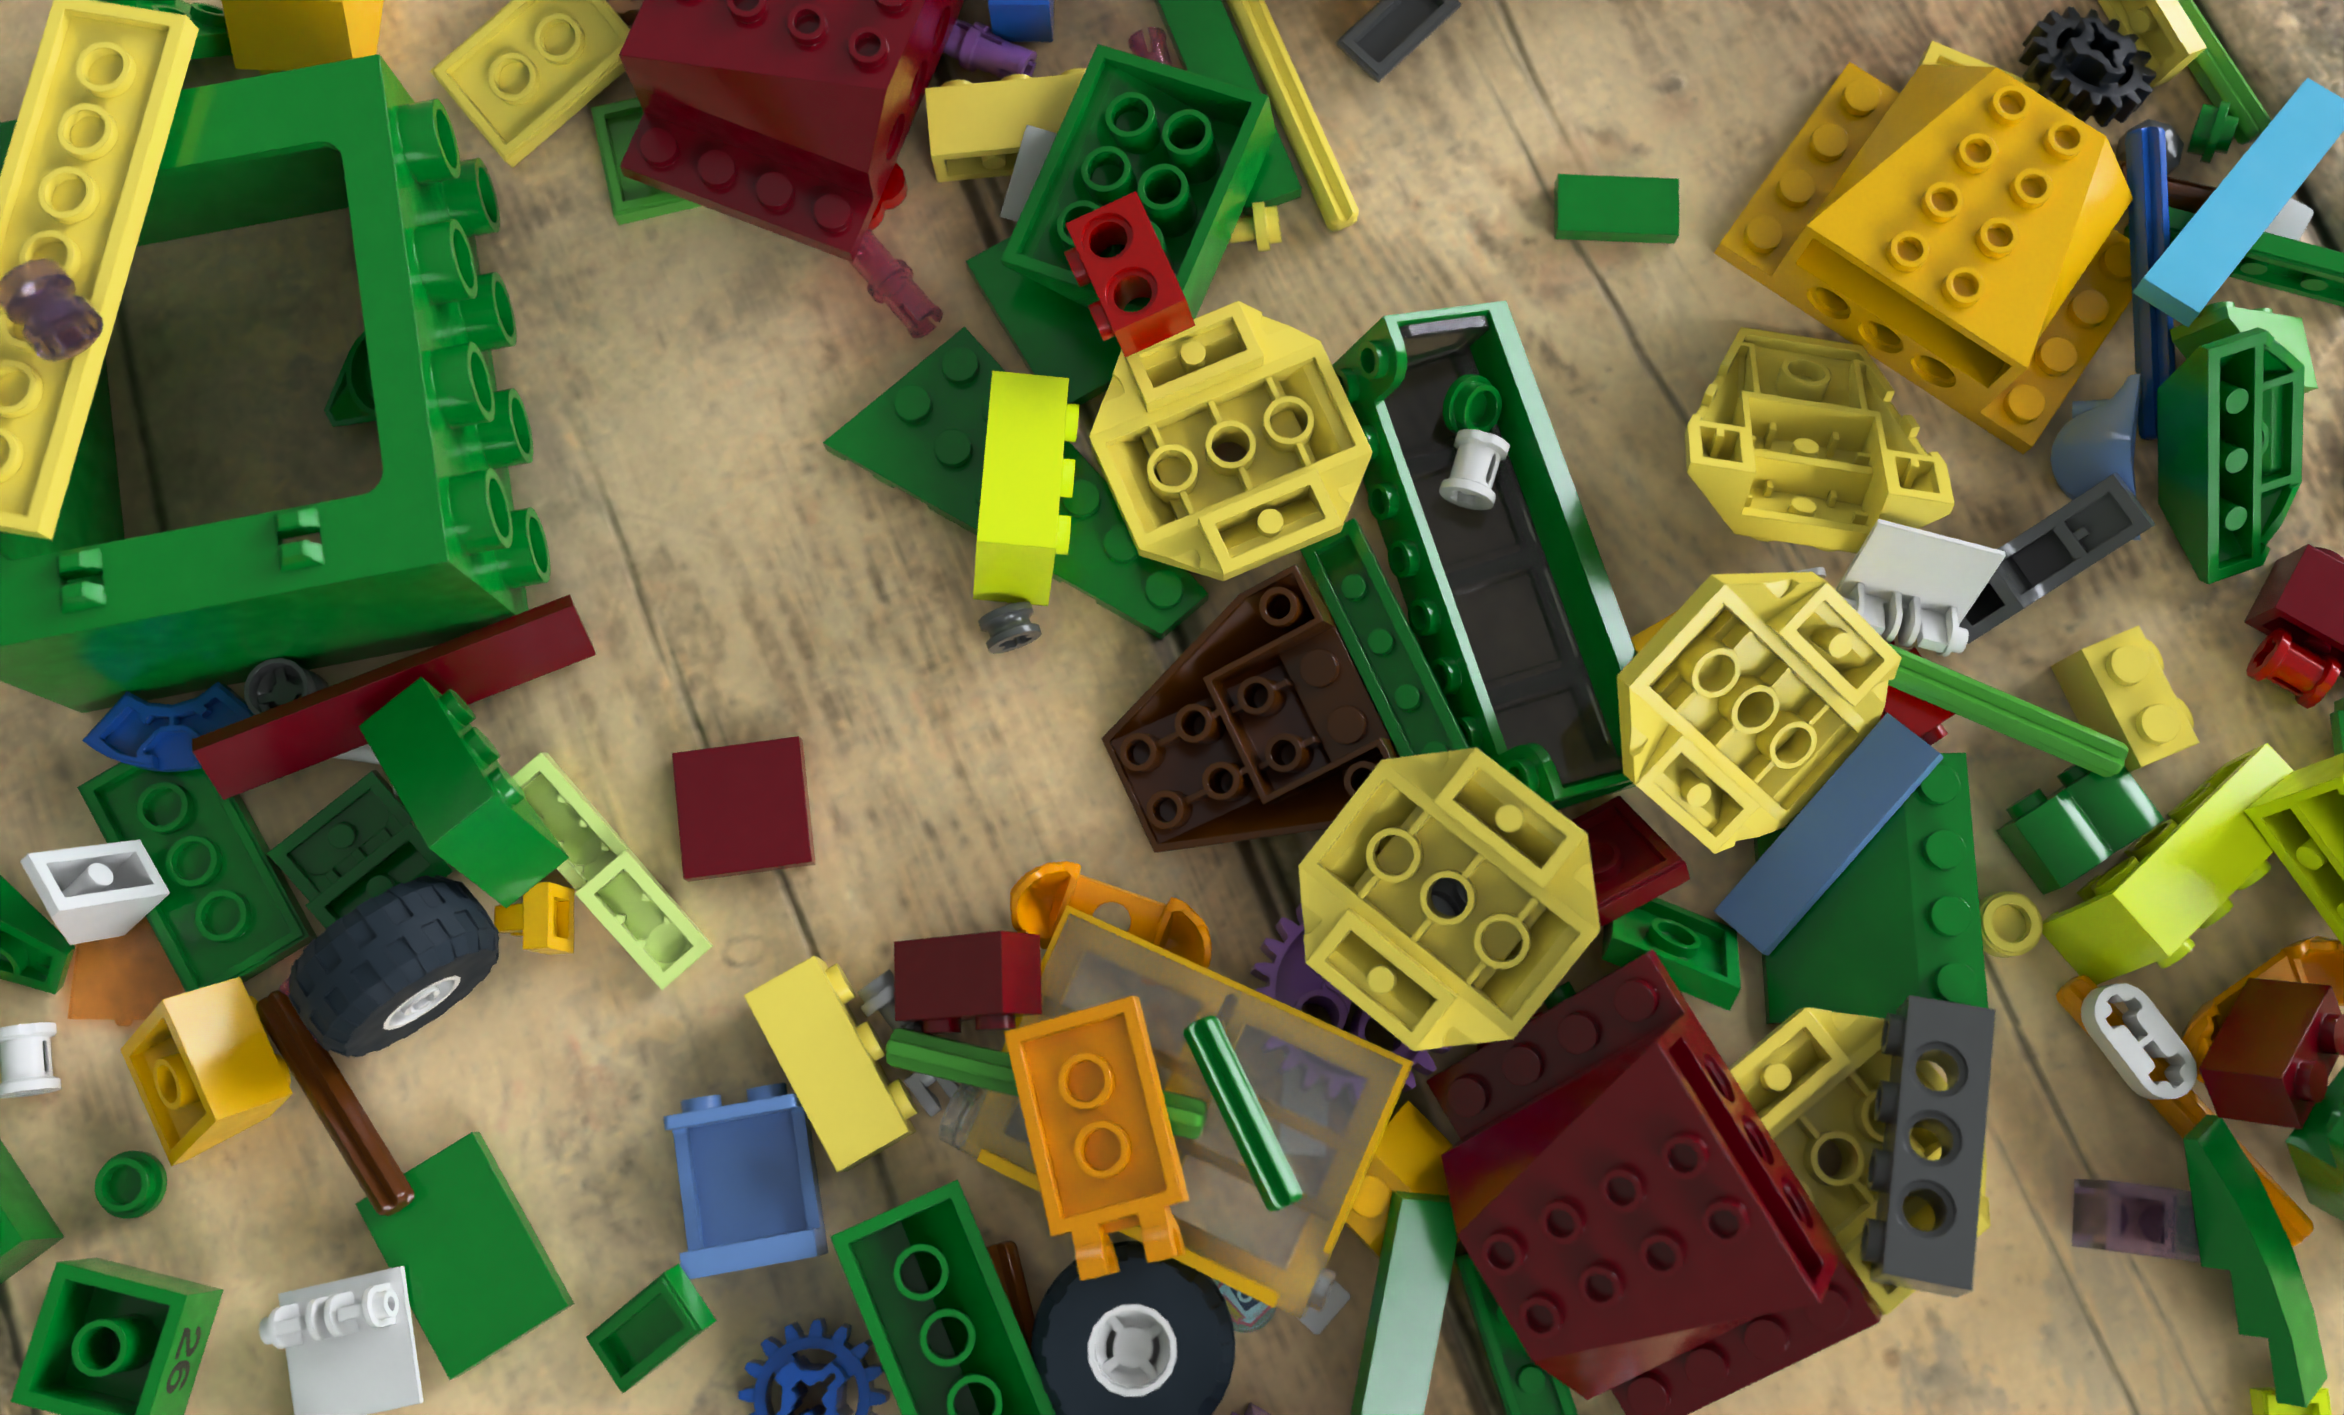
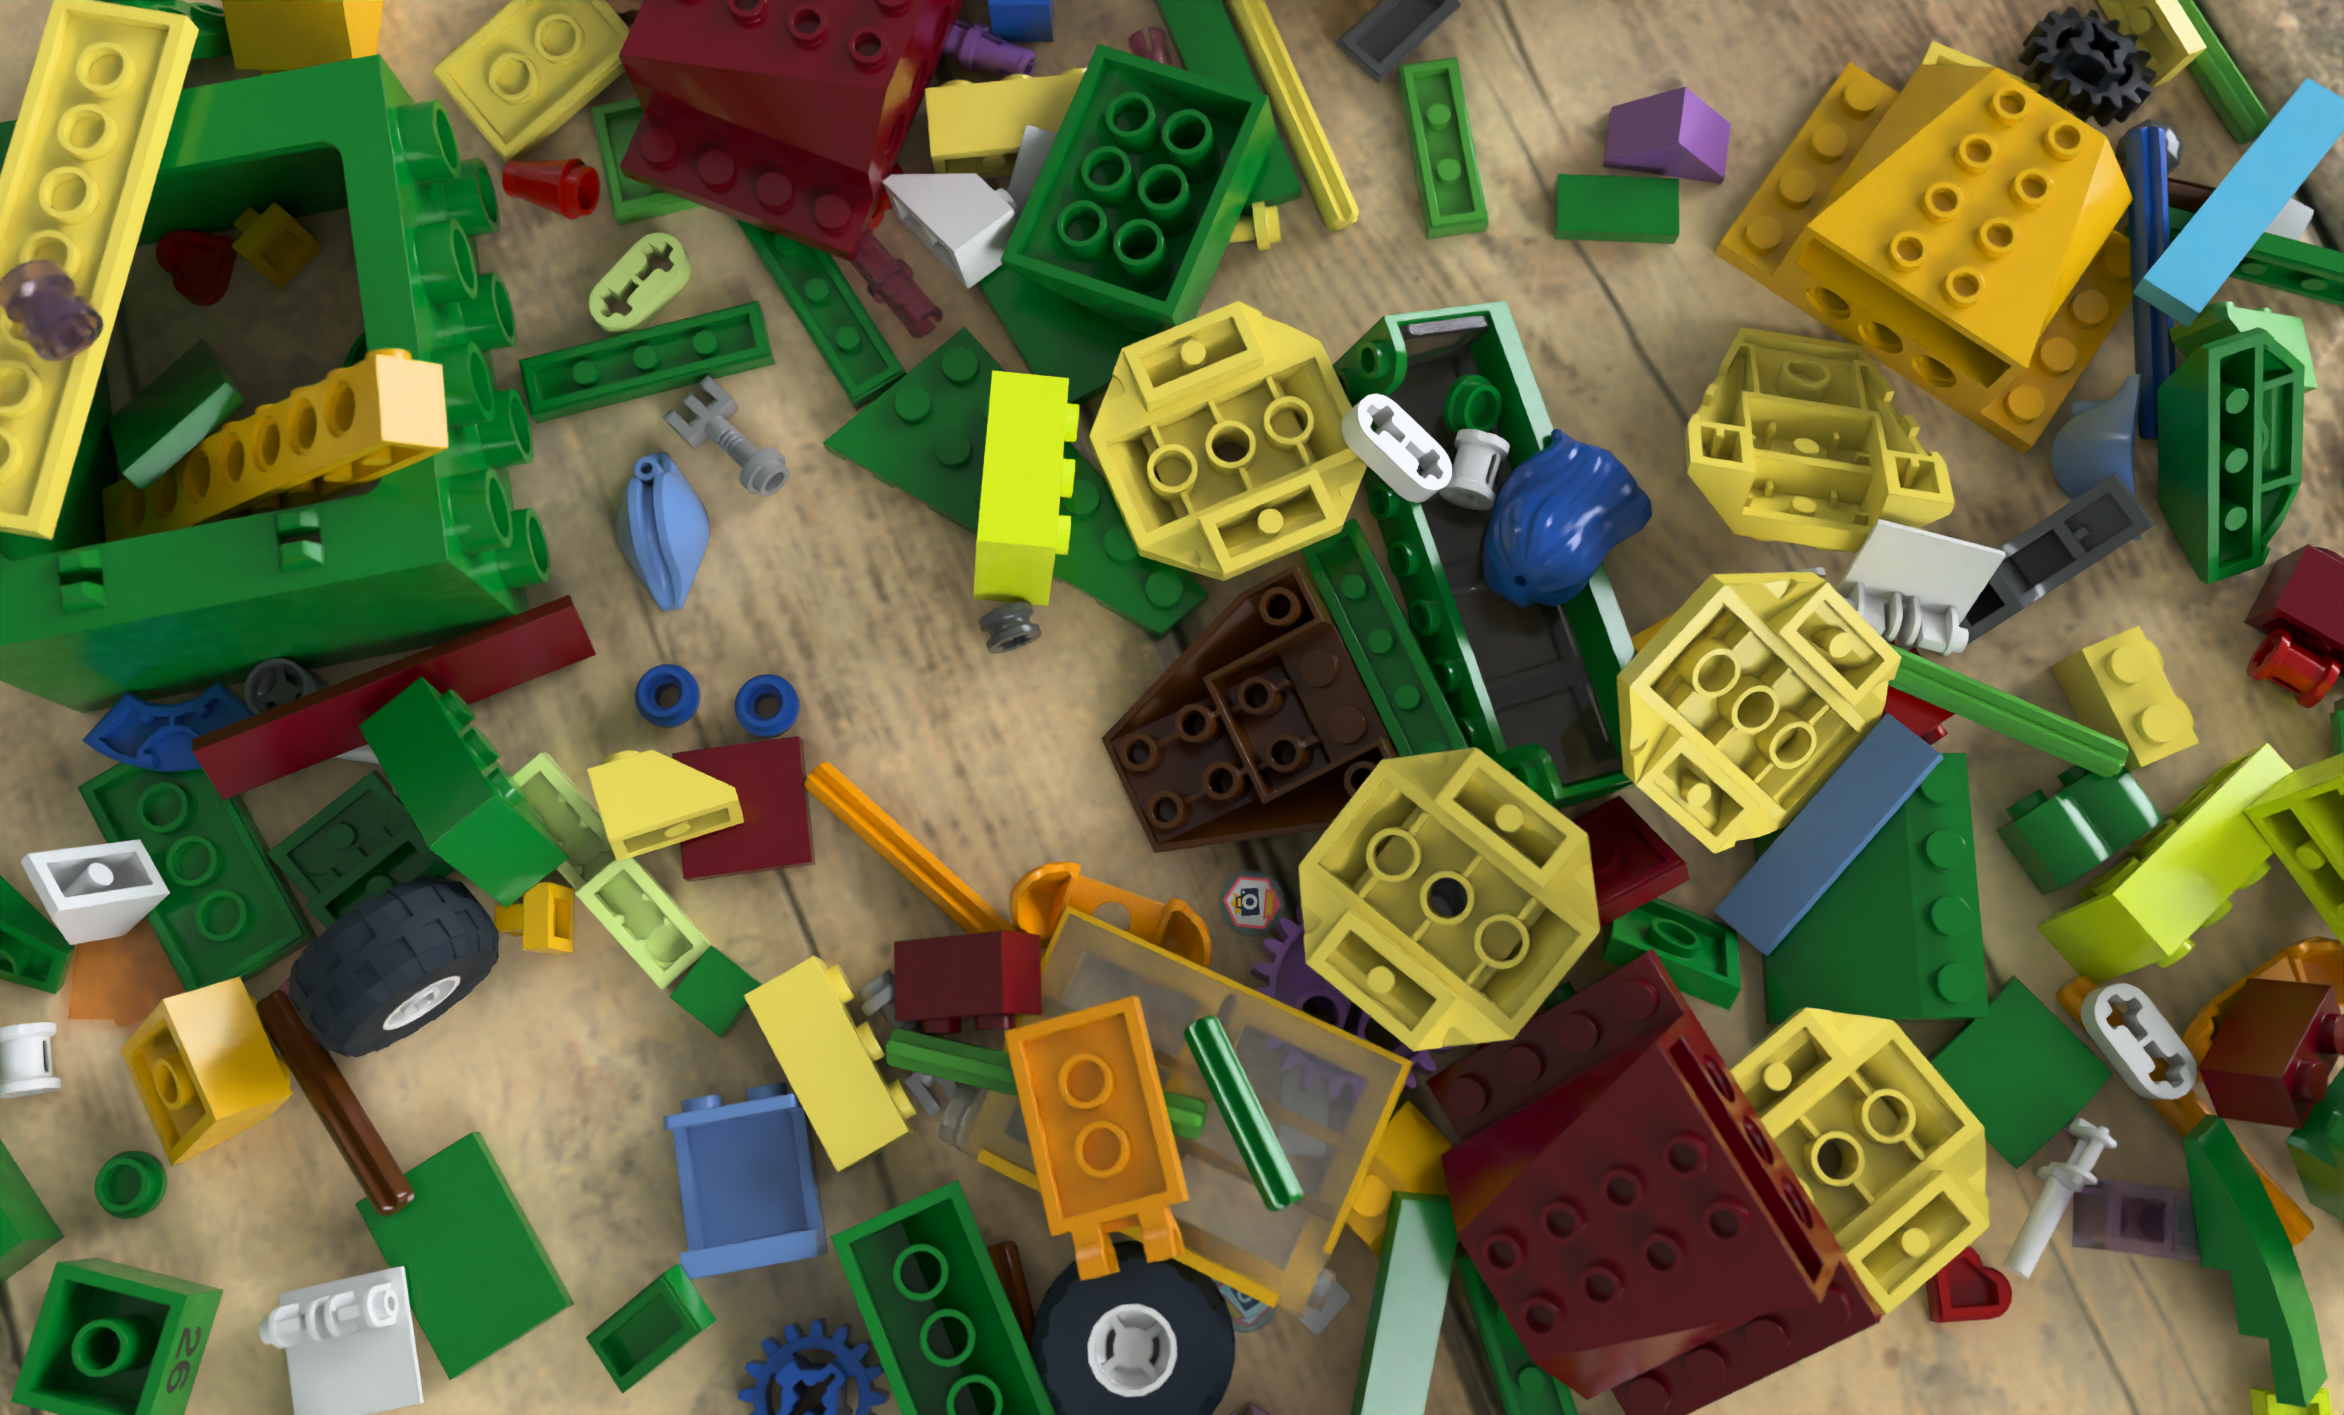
red brick [1064,191,1195,358] -> none
dark grey brick [1861,995,1995,1298] -> none
light yellow tile [1979,891,2043,958] -> none
green plate [2186,101,2239,164] -> none
none -> yellow brick [102,349,448,543]
none -> green tile [108,339,244,490]
none -> red tile [156,230,237,306]
none -> yellow tile [231,202,323,291]
none -> red cone [502,158,600,220]
none -> green tile [519,300,775,423]
none -> light yellow slope [587,749,744,862]
none -> yellowish green beam [588,232,692,337]
none -> medium blue hat [616,452,710,611]
none -> blue plate [635,664,701,728]
none -> light grey hinge [662,375,789,497]
none -> green tile [669,945,763,1038]
none -> green tile [734,218,906,410]
none -> blue plate [735,674,800,738]
none -> light orange axle [804,761,1047,968]
none -> white slope [882,173,1021,289]
none -> tile [1219,870,1284,937]
none -> white beam [1341,394,1452,503]
none -> bright green tile [1397,57,1489,239]
none -> blue piece [1483,429,1652,608]
none -> medium lavender slope [1603,87,1731,184]
none -> green slope [1926,975,2113,1170]
none -> red tile [1926,1246,2012,1323]
none -> white piece [2003,1117,2117,1279]

